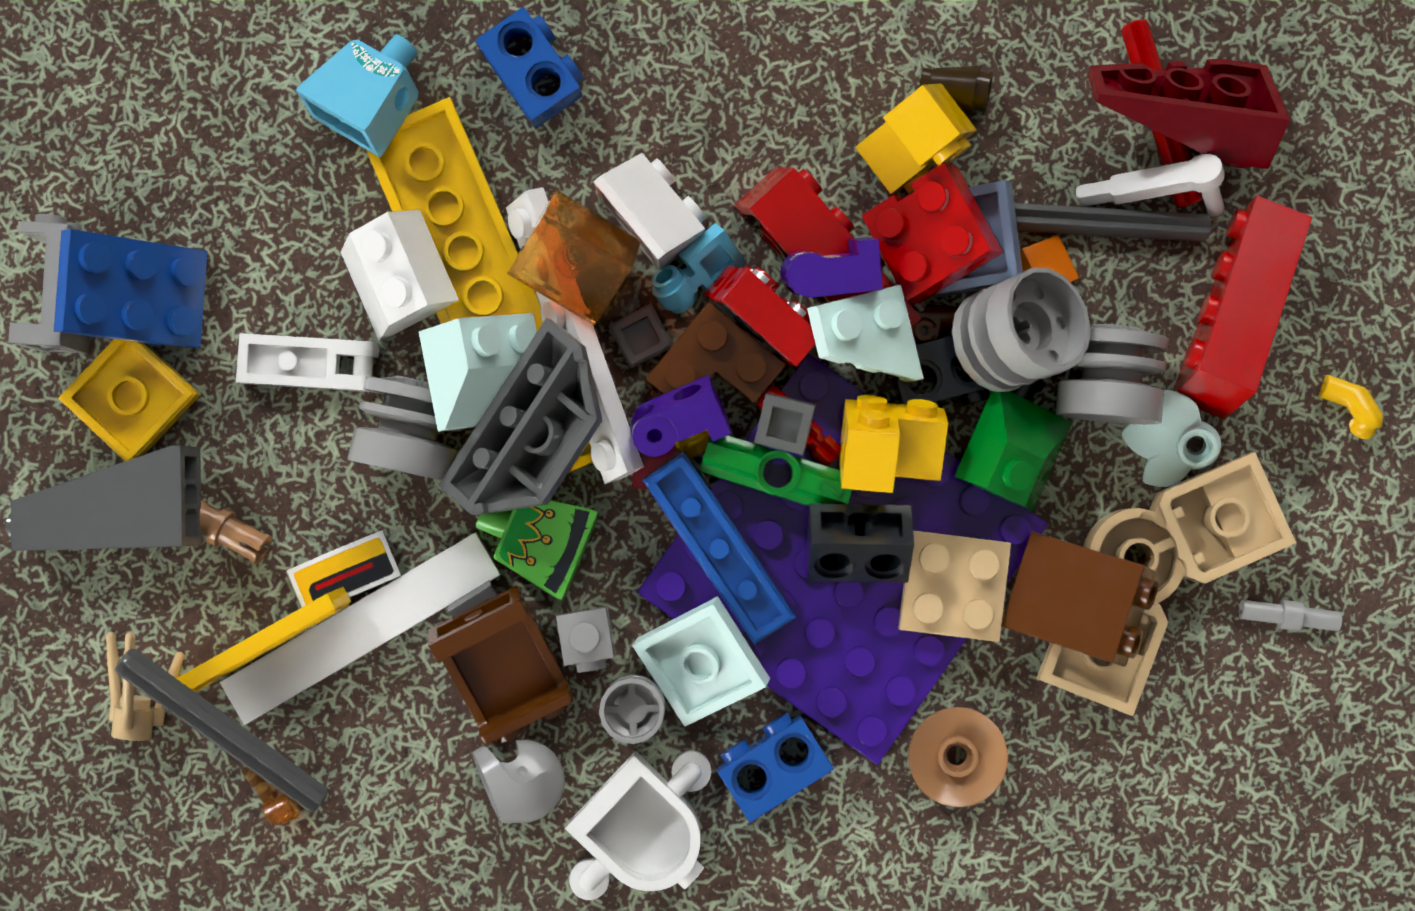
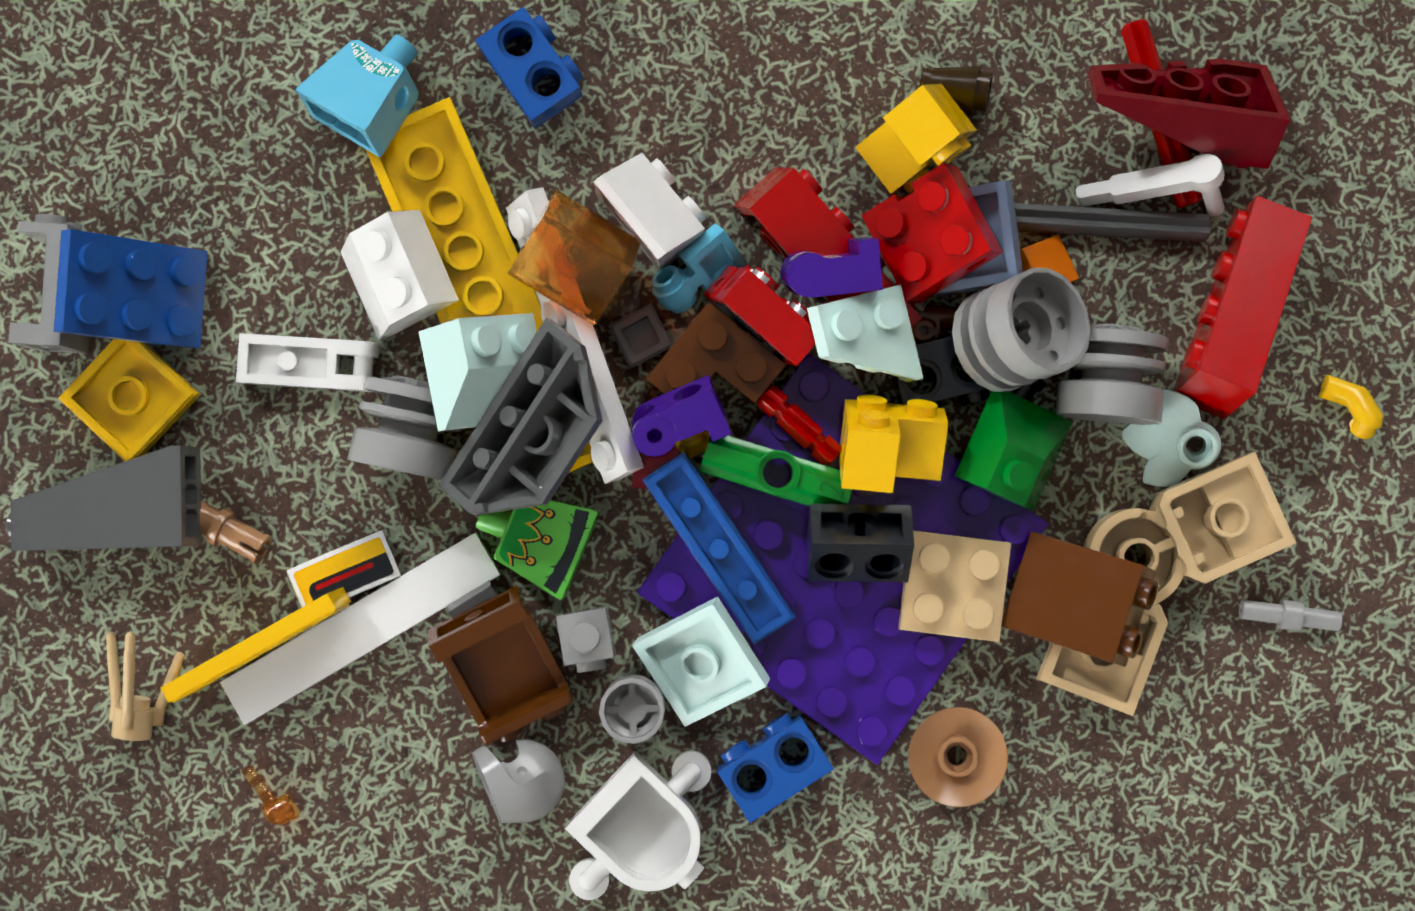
dark grey axle [115,648,328,812] -> none
dark grey plate [754,393,816,455] -> none

